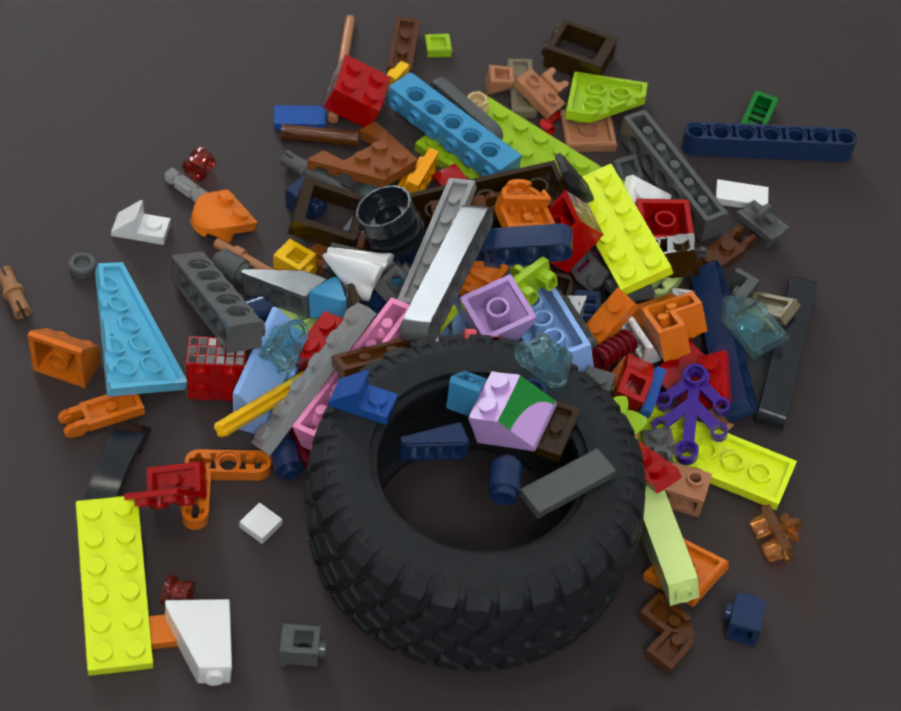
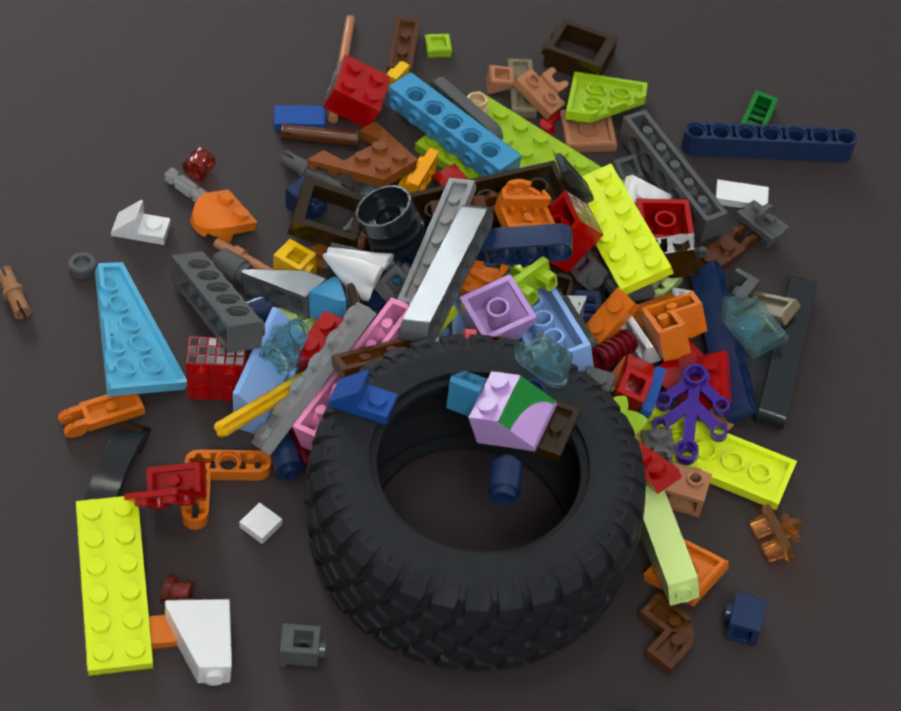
orange slope [27,328,101,388] -> none
dark blue slope [399,422,469,461] -> none
dark grey tile [519,448,616,518] -> none

